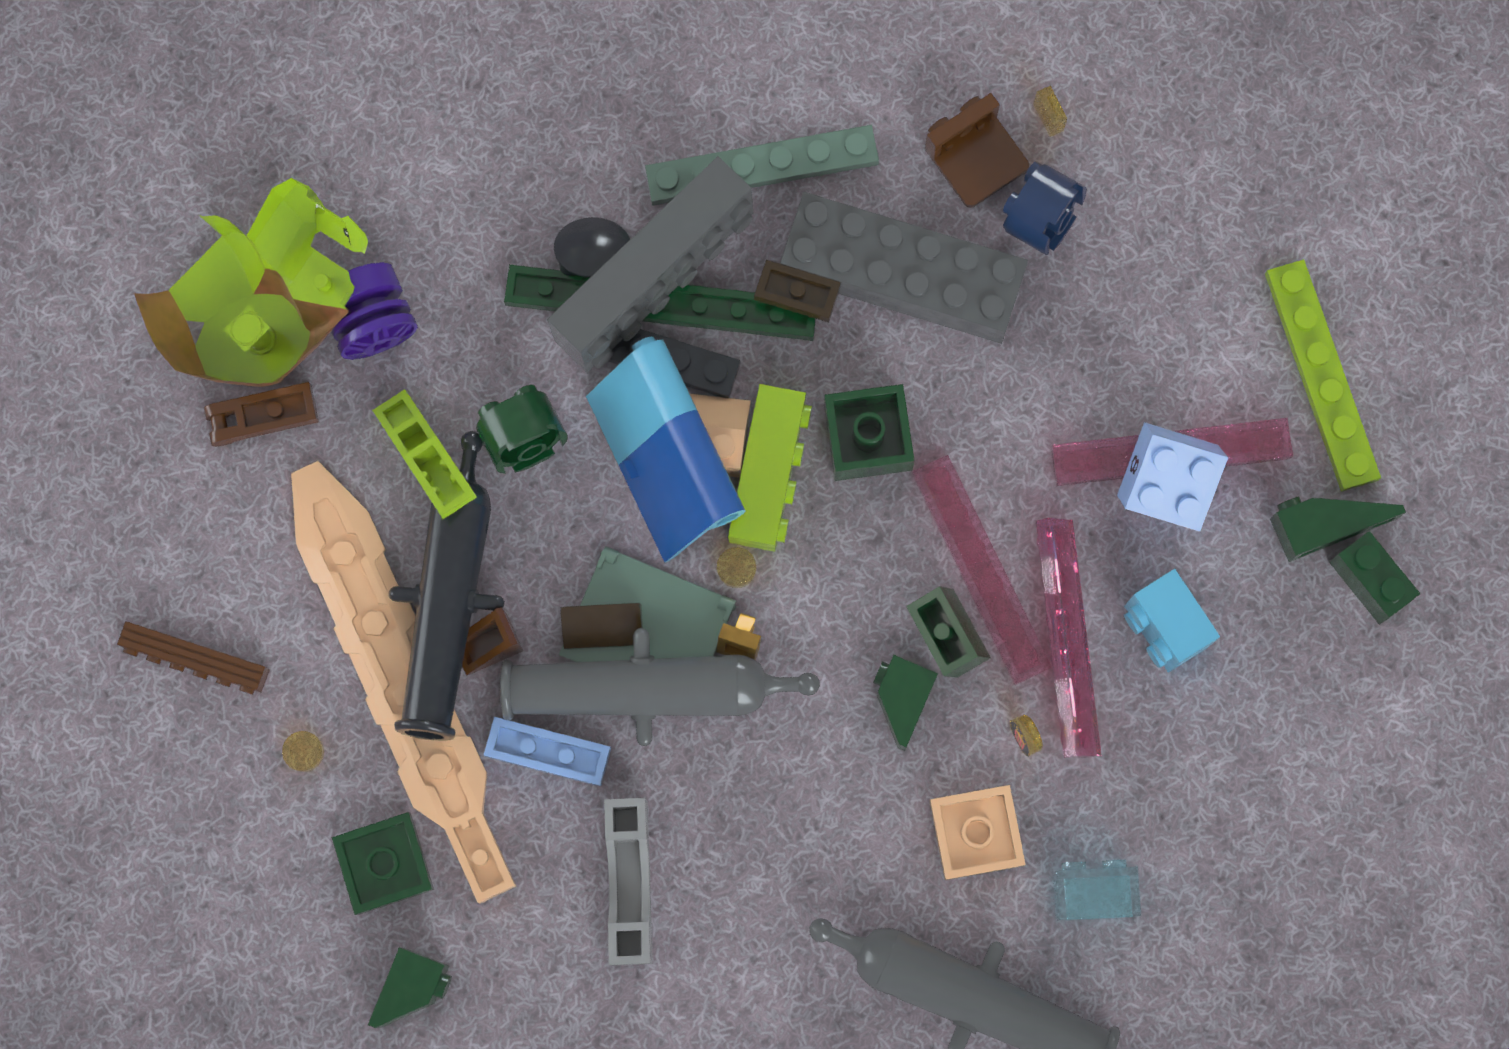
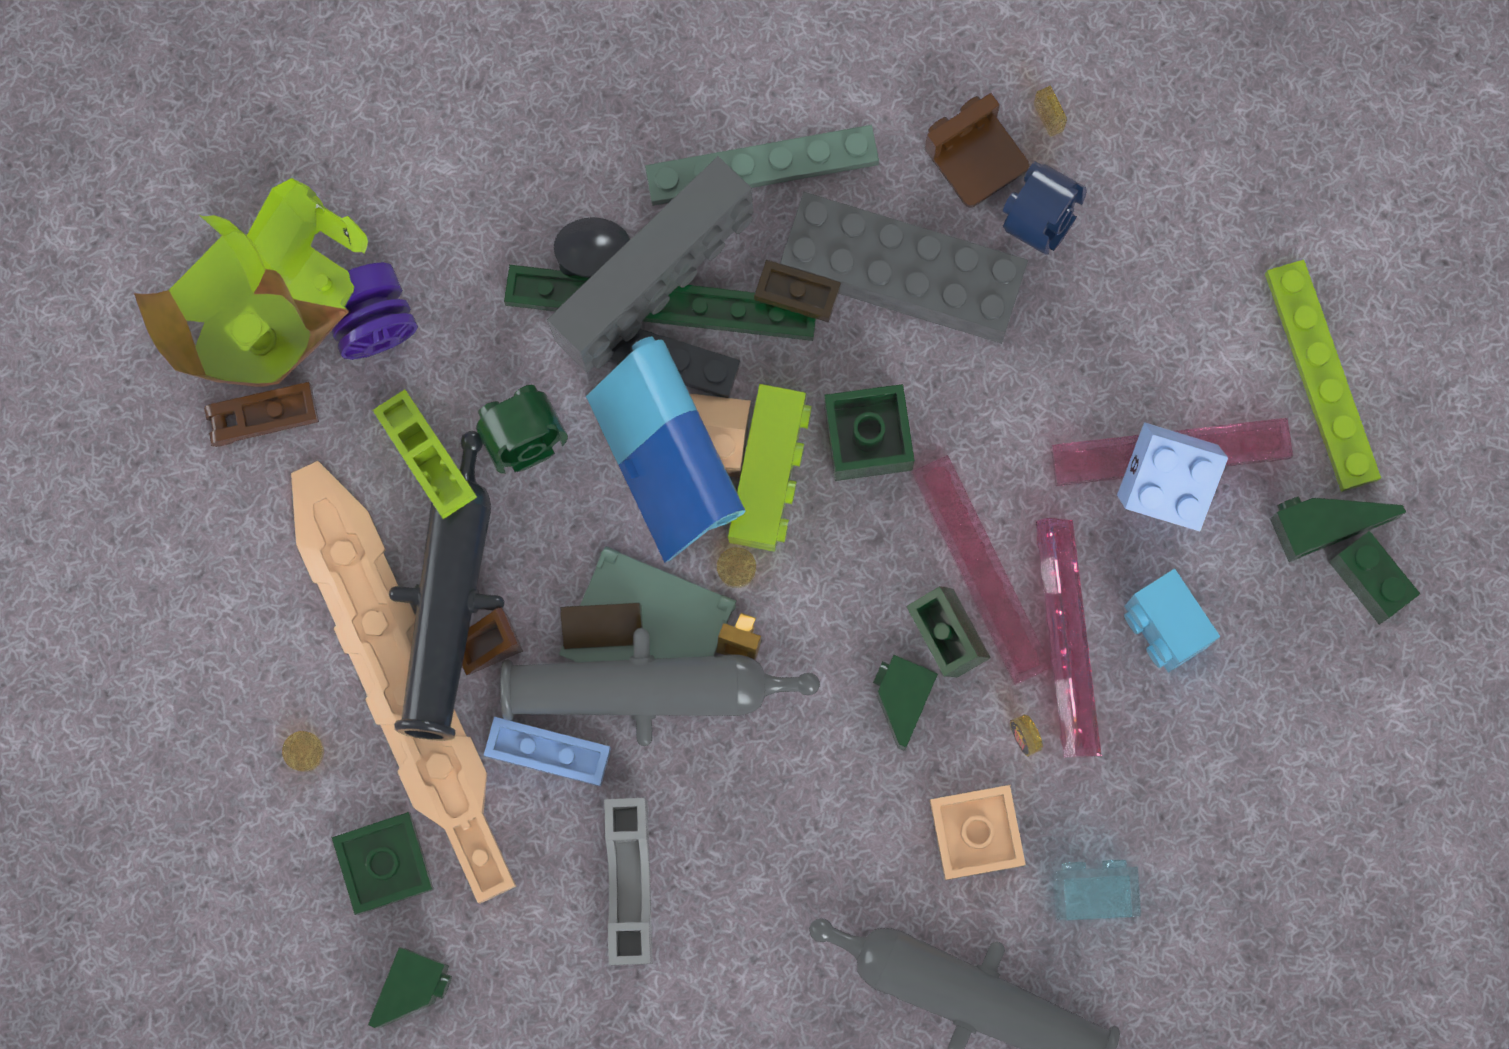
reddish brown piece [117,621,270,695] -> none

